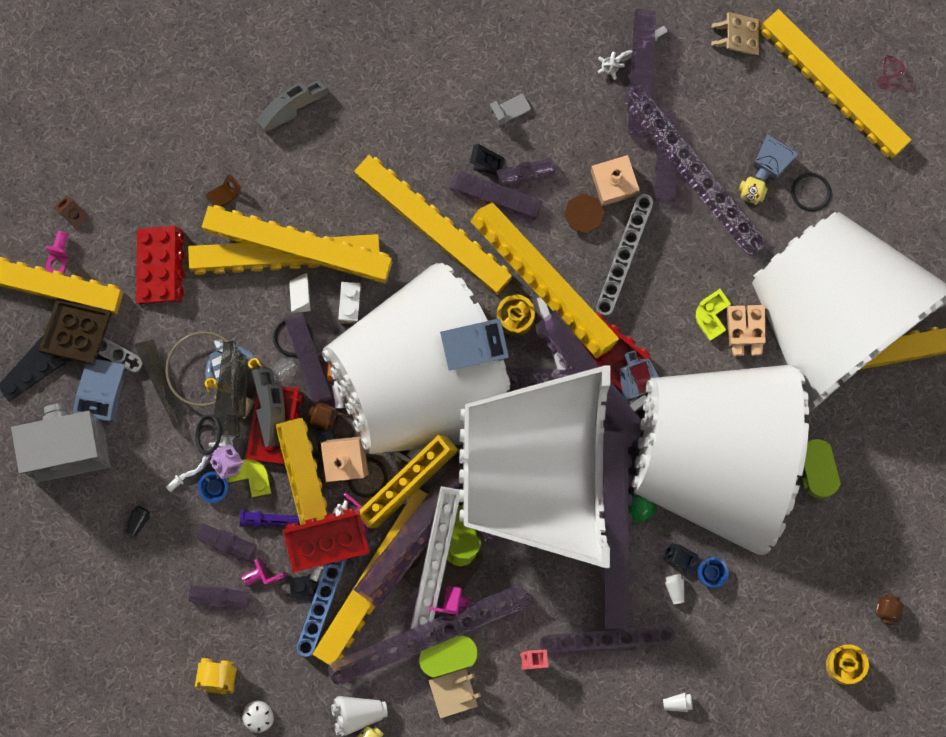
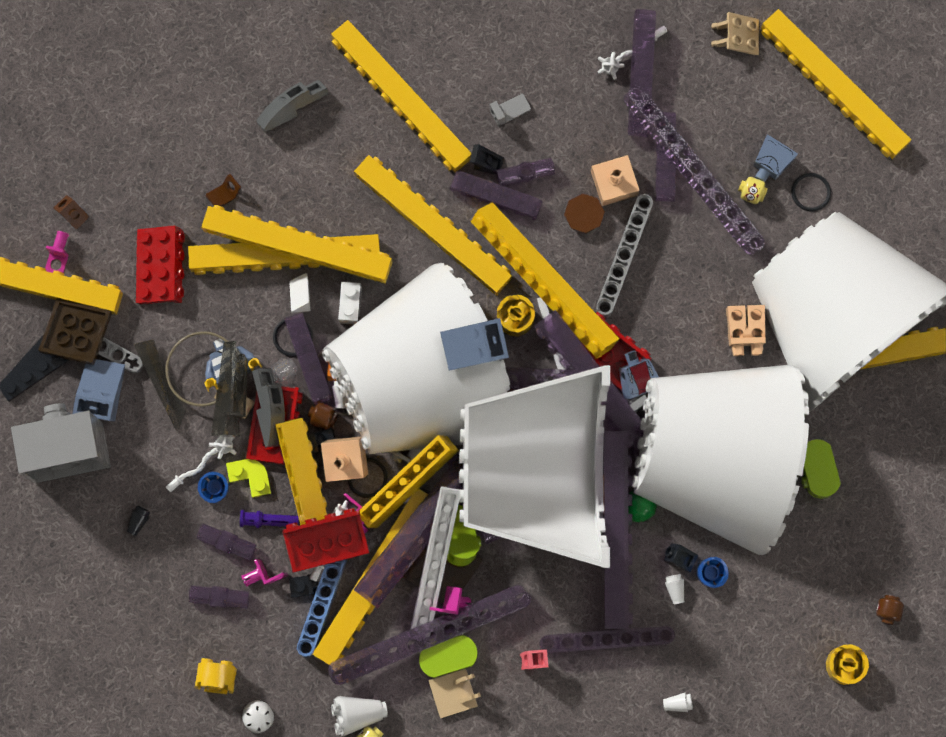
black tyre [195,414,222,455] -> none
lavender brick [210,445,244,479] -> none
neon yellow plate [696,289,731,342] -> none
clear pink piece [877,55,905,88] -> none
none -> yellow brick [331,20,472,173]

